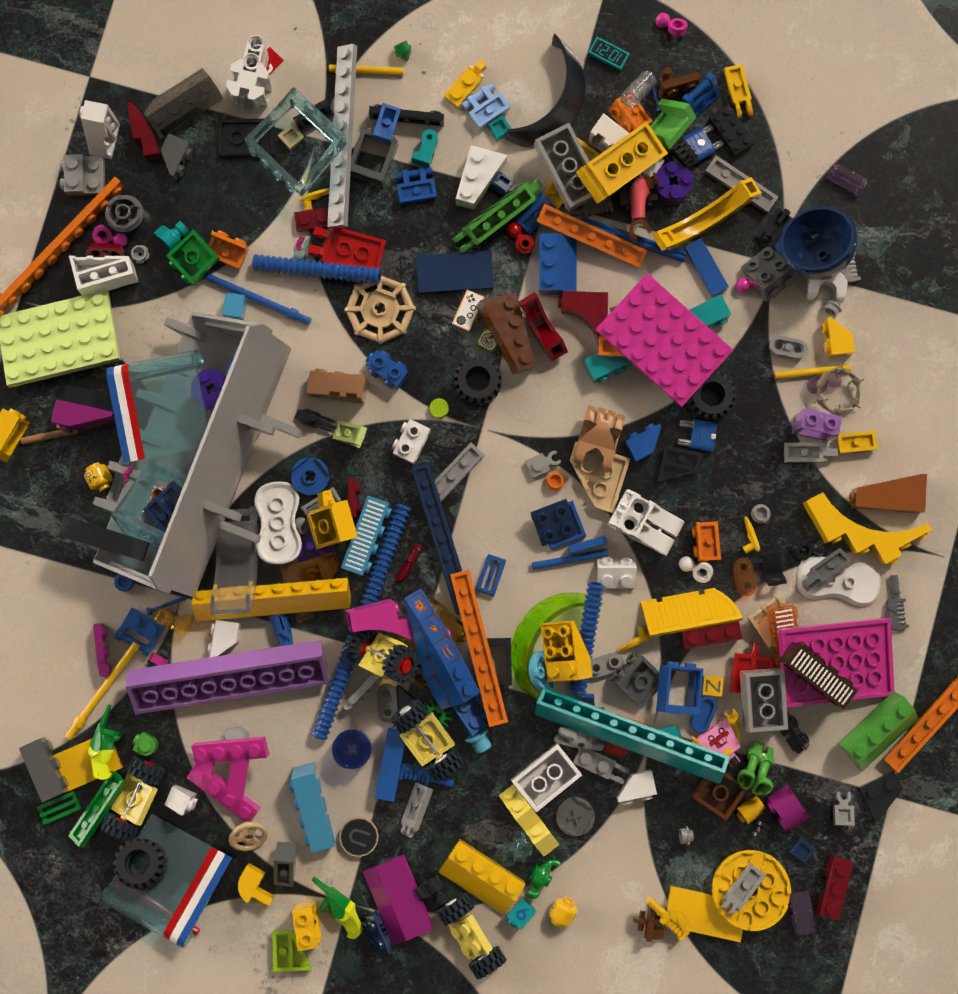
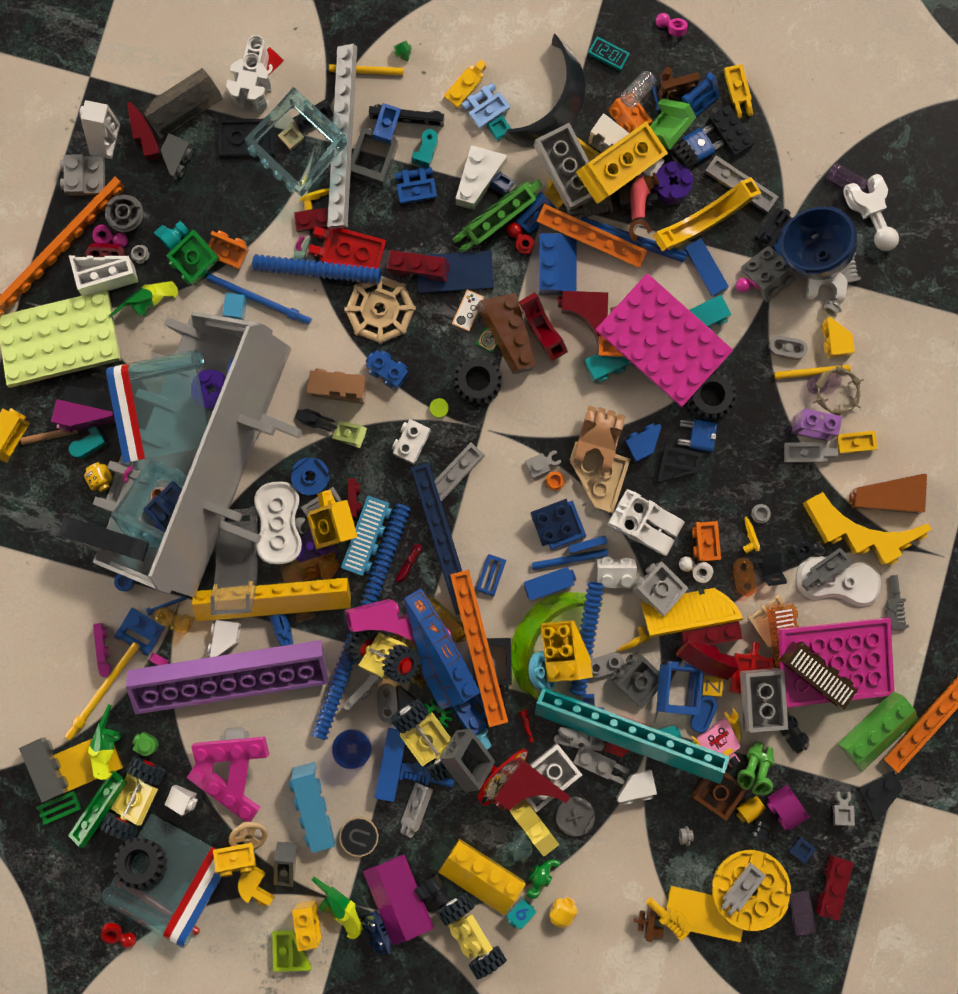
none -> teal leg [69,426,108,459]
none -> red plate [101,923,136,949]
none -> animal [109,281,178,317]
none -> yellow bracket [213,843,256,877]
none -> dark red arch [387,250,450,282]
none -> dark grey window [440,729,495,792]
none -> shield [478,749,528,806]
none -> dark red arch [494,759,571,811]
none -> red piece [517,709,534,743]
none -> blue window [523,567,576,602]
none -> light grey plate [632,561,689,616]
none -> dark red slope [676,641,739,680]
none -> white piece [843,174,899,251]

